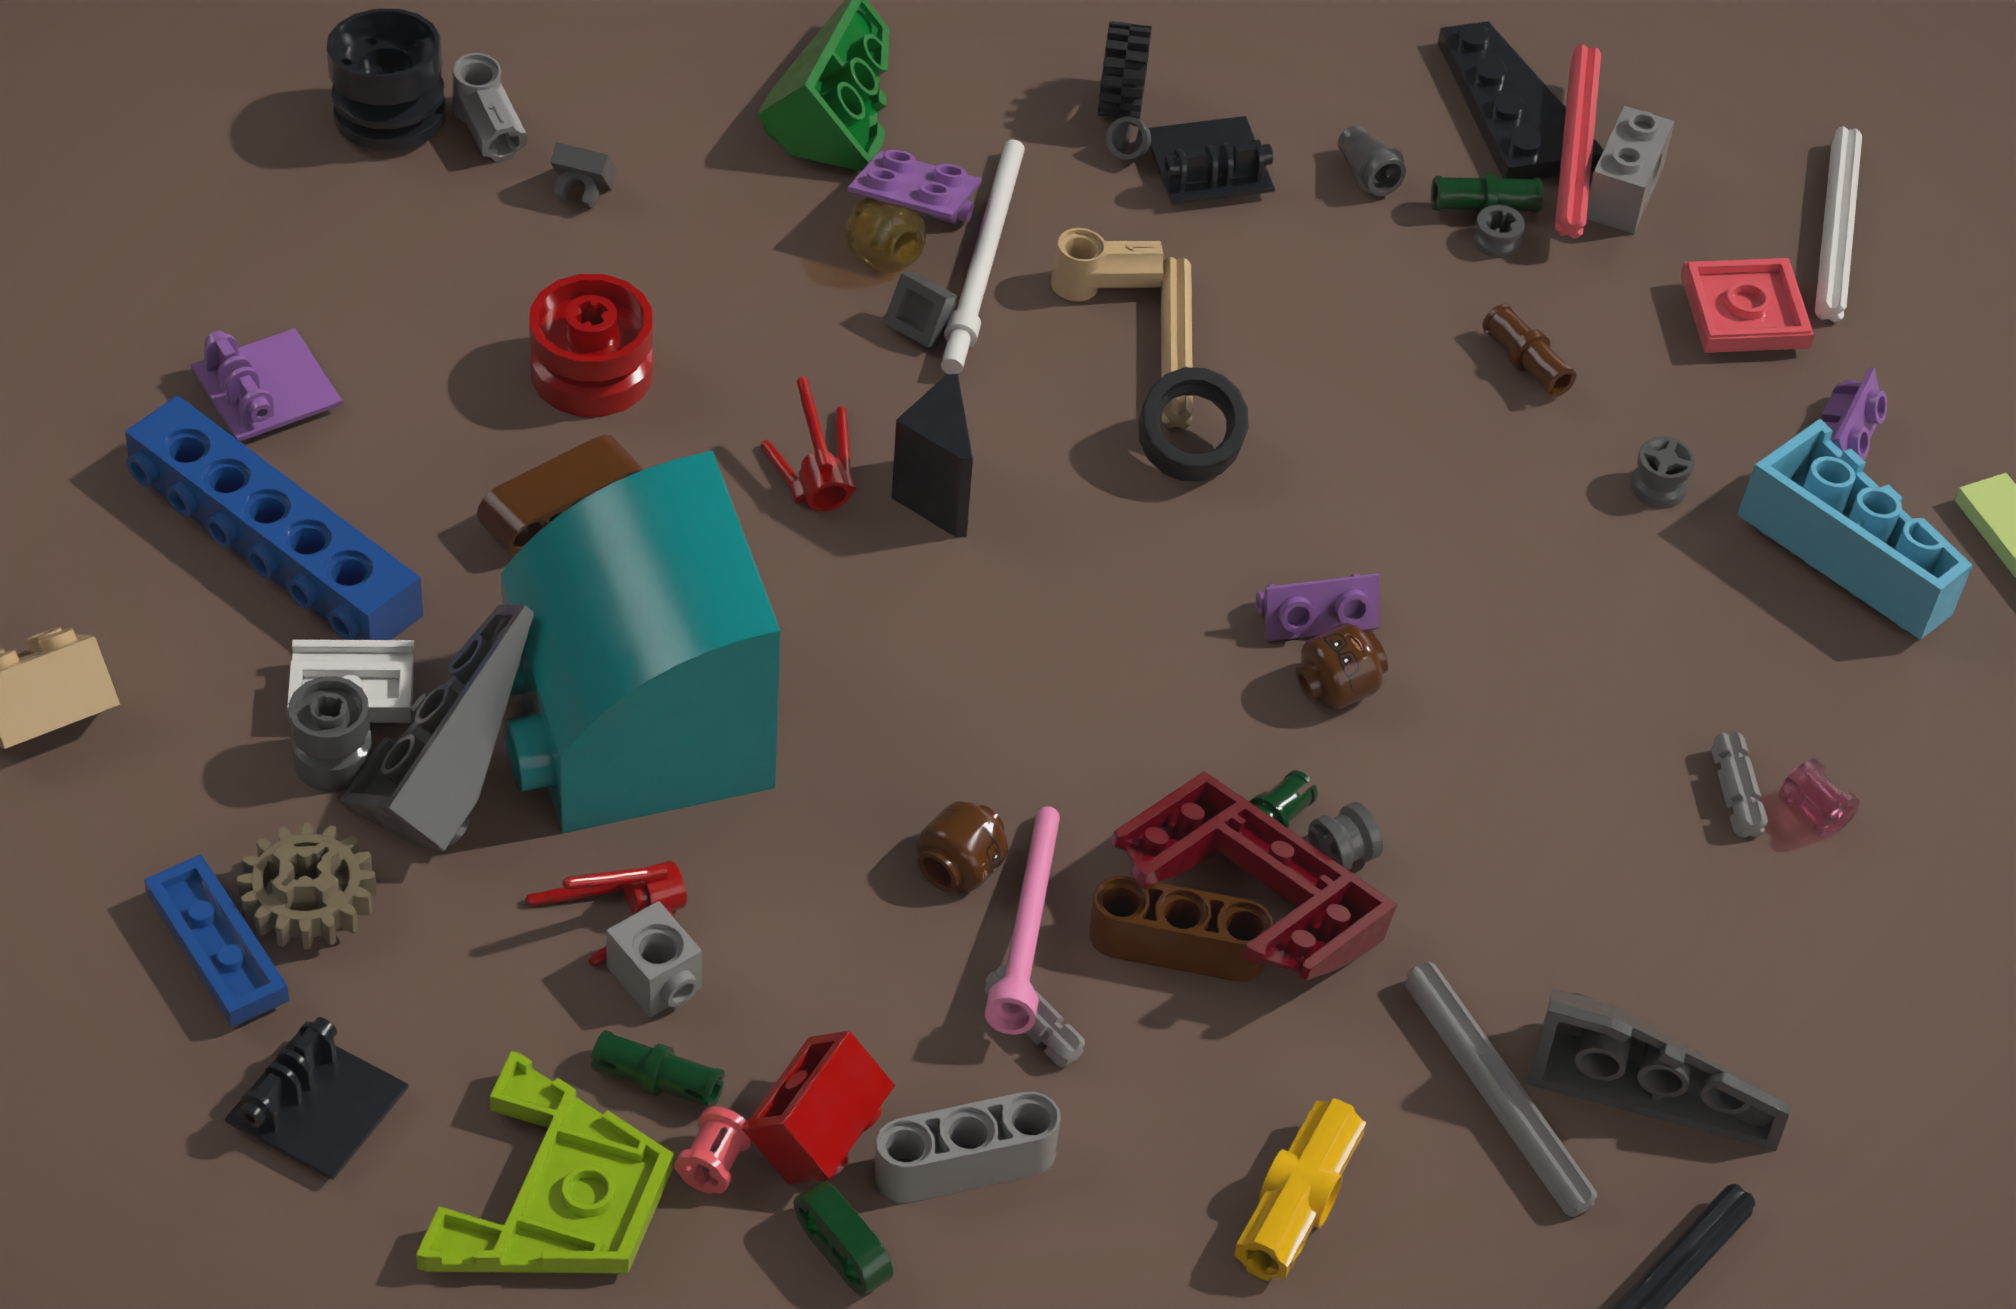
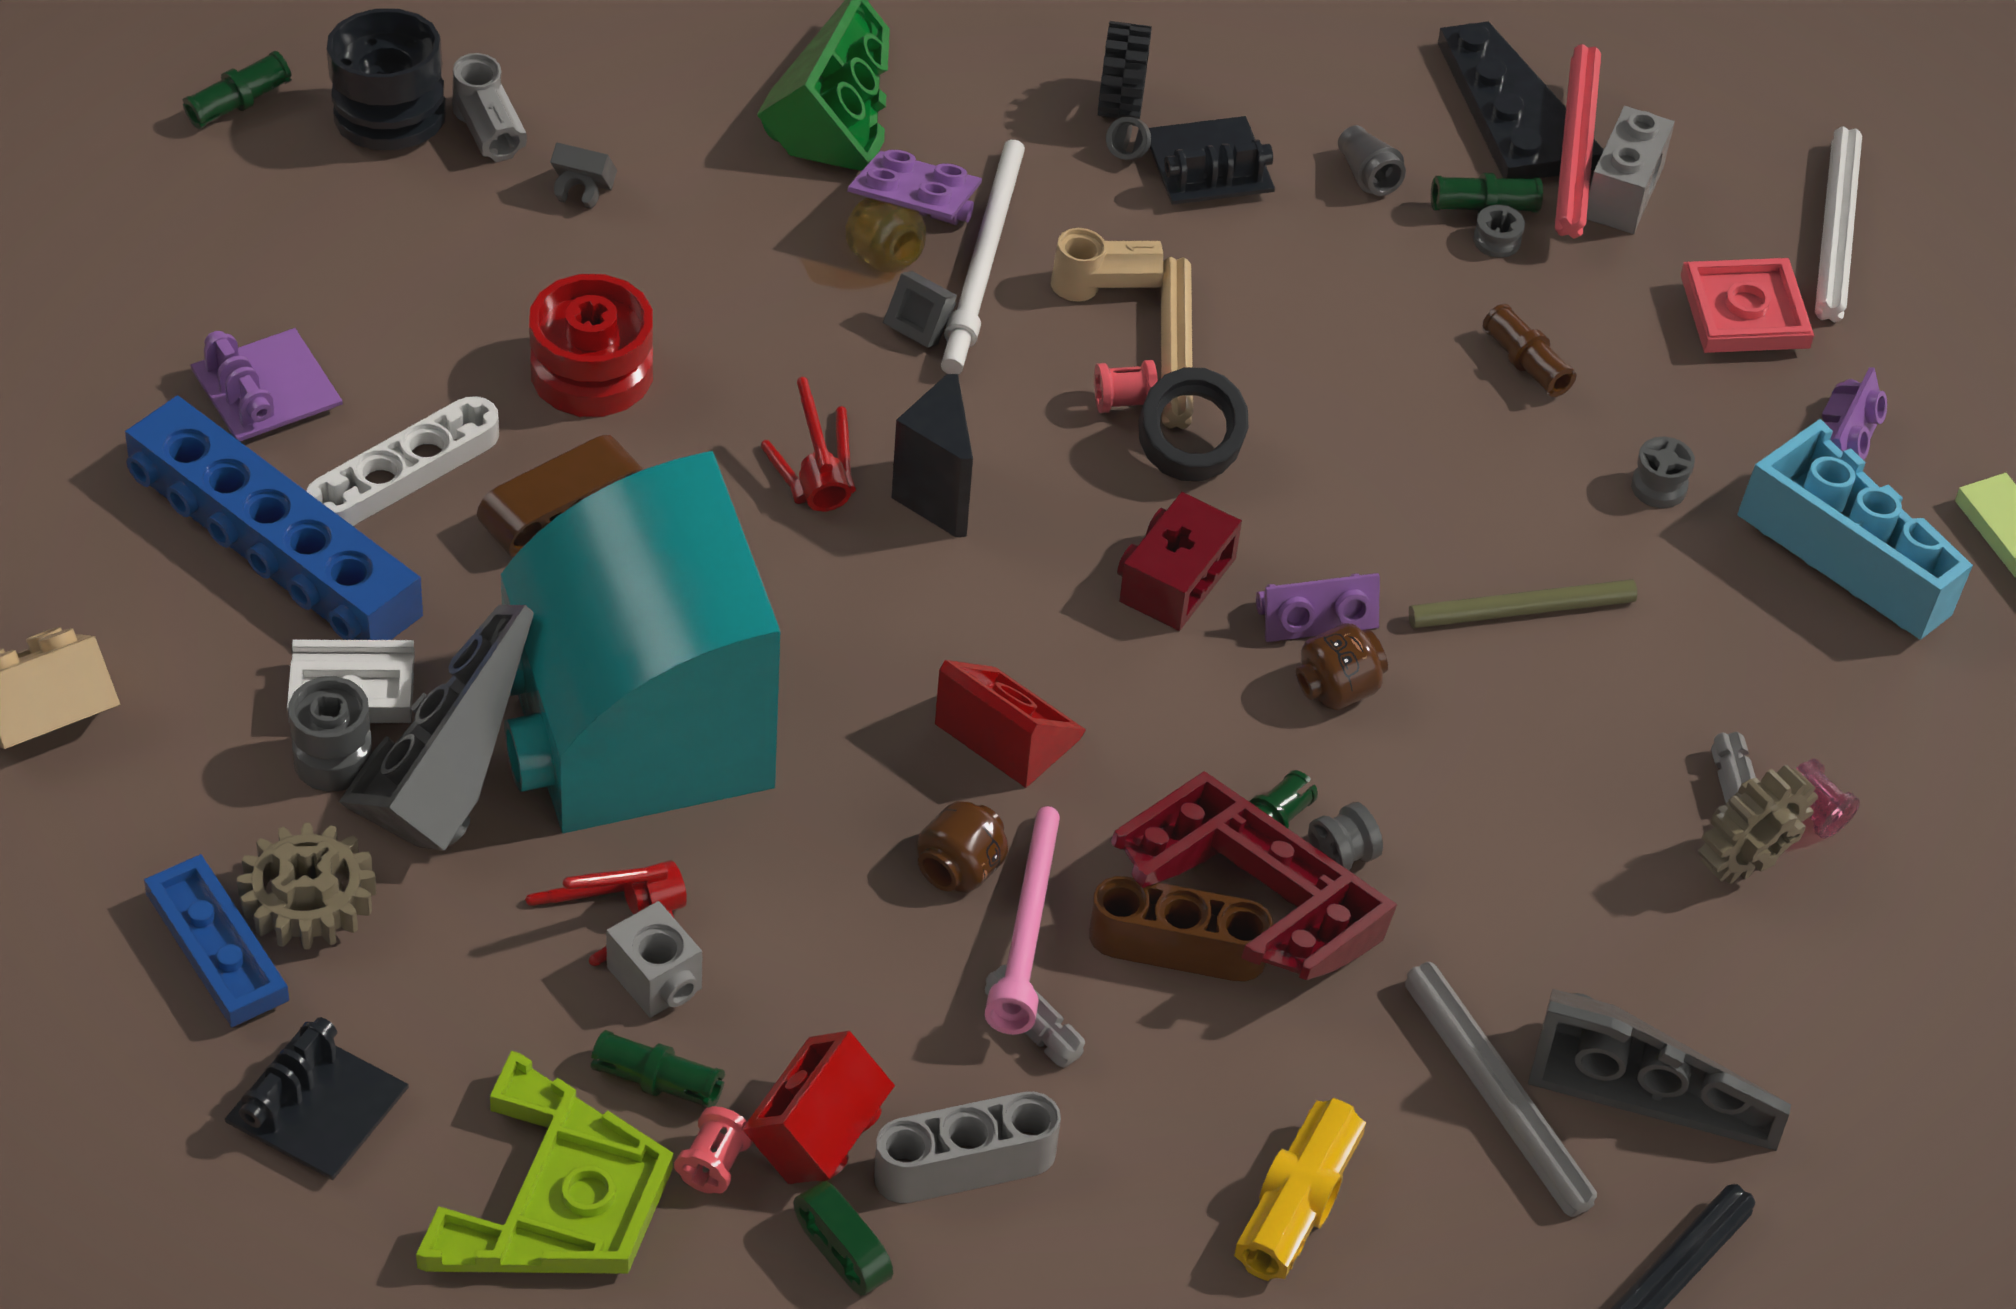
none -> dark green pin [182,50,292,129]
none -> white beam [306,396,499,526]
none -> red slope [935,660,1086,788]
none -> coral bush [1094,360,1158,413]
none -> dark red brick [1117,491,1242,631]
none -> olive bar [1409,579,1637,628]
none -> dark tan gear [1698,765,1818,884]

